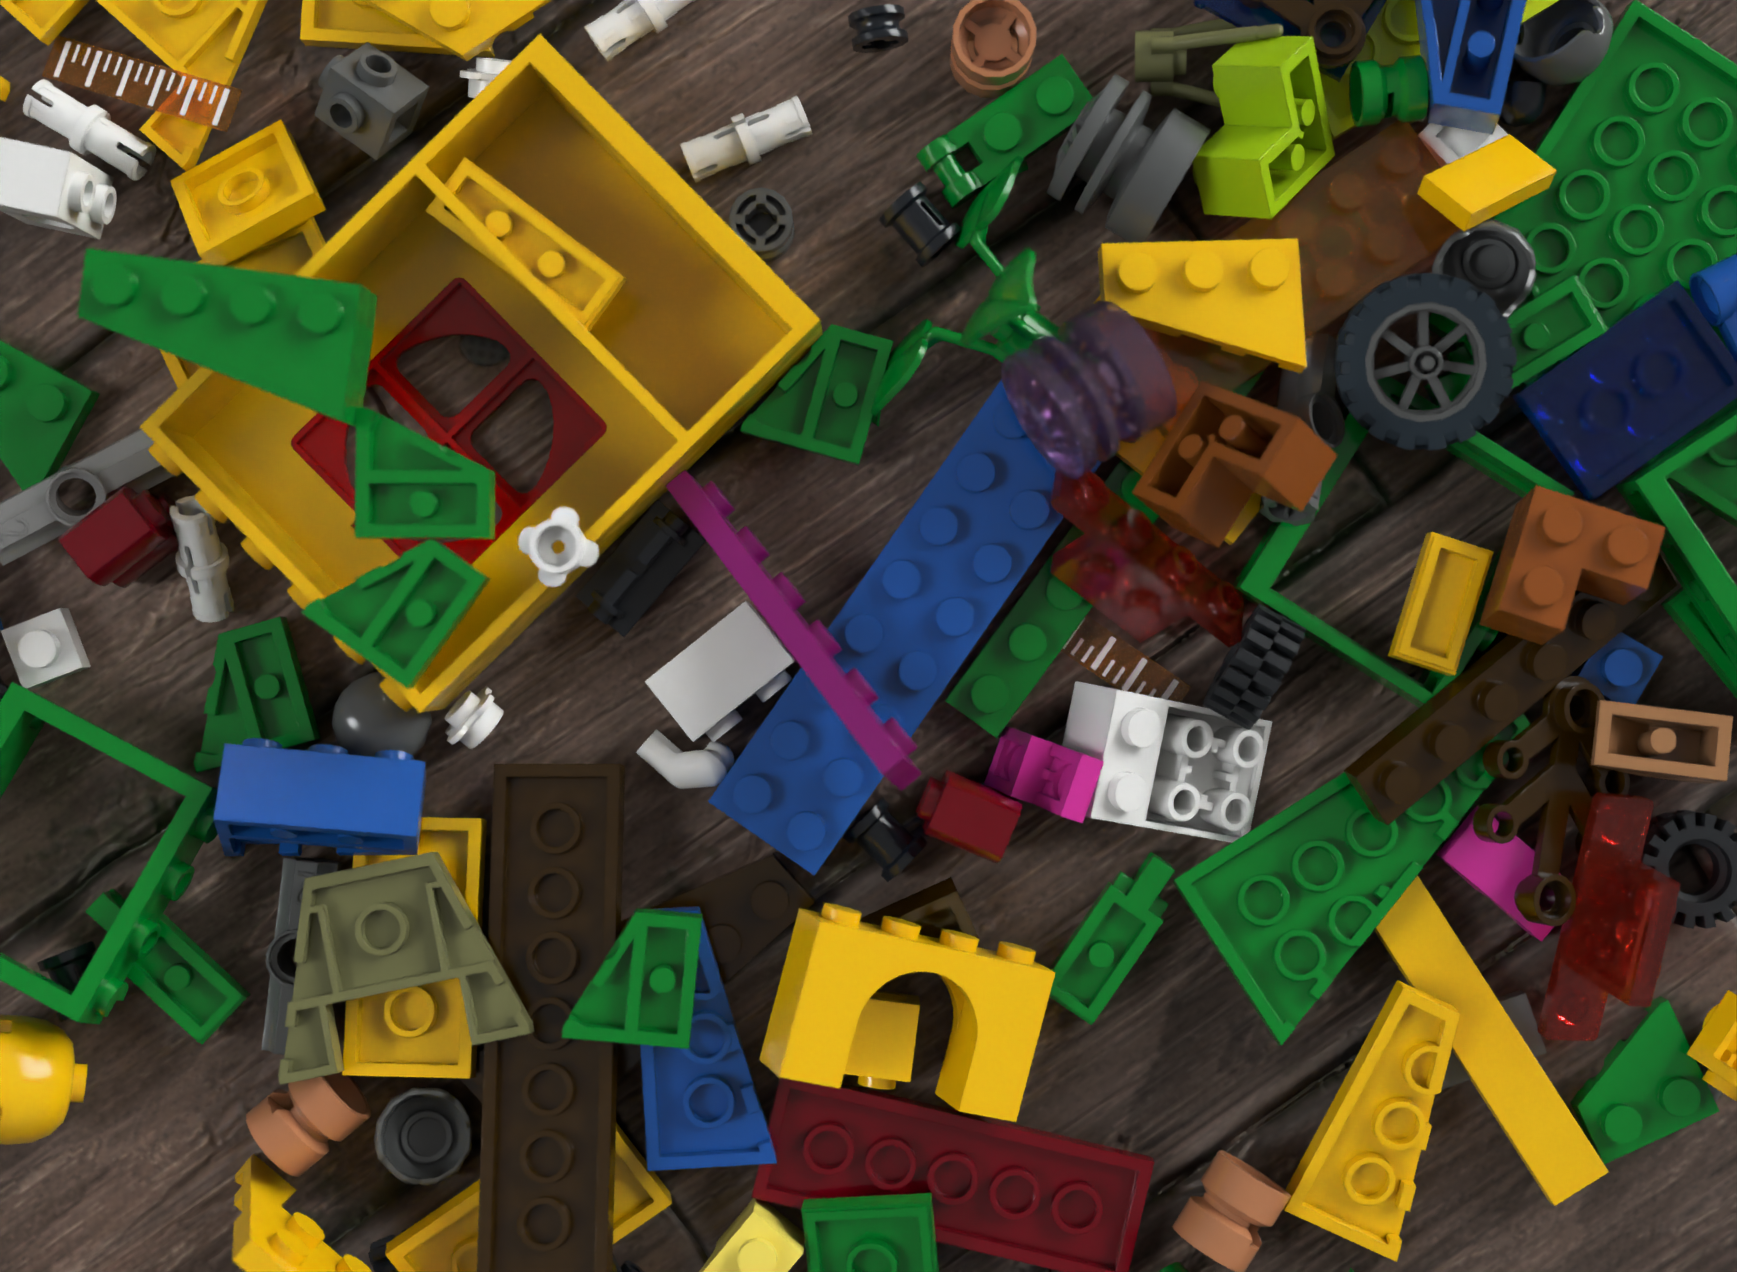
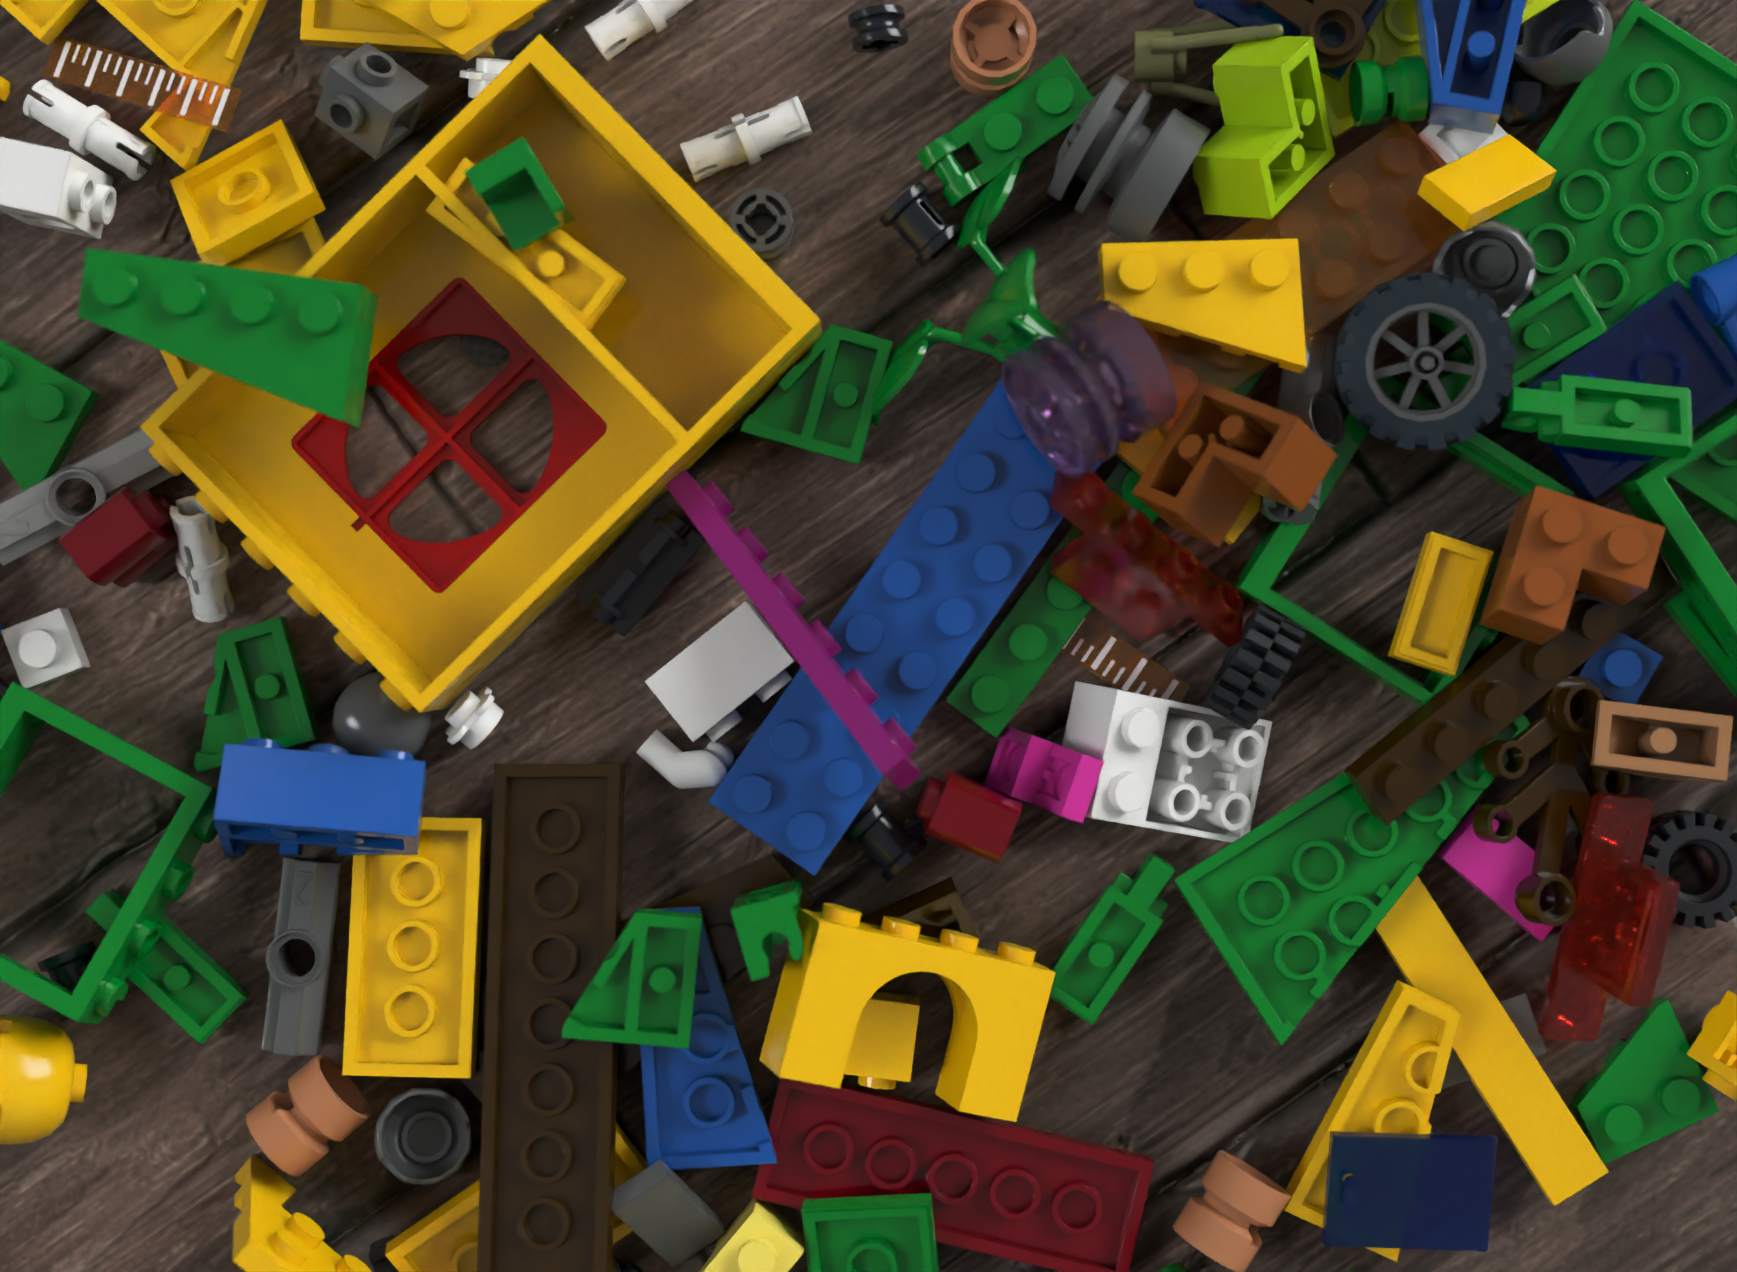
olive wing [278,851,534,1085] -> none
green wing [302,538,491,689] -> none
green wing [355,407,495,539] -> none
white plate [518,507,599,587] -> none
none -> green panel [464,137,574,251]
none -> dark grey tile [612,1159,726,1268]
none -> green hinge [730,878,803,981]
none -> clear blue container [1322,1131,1498,1252]
none -> green hinge [1501,374,1693,459]

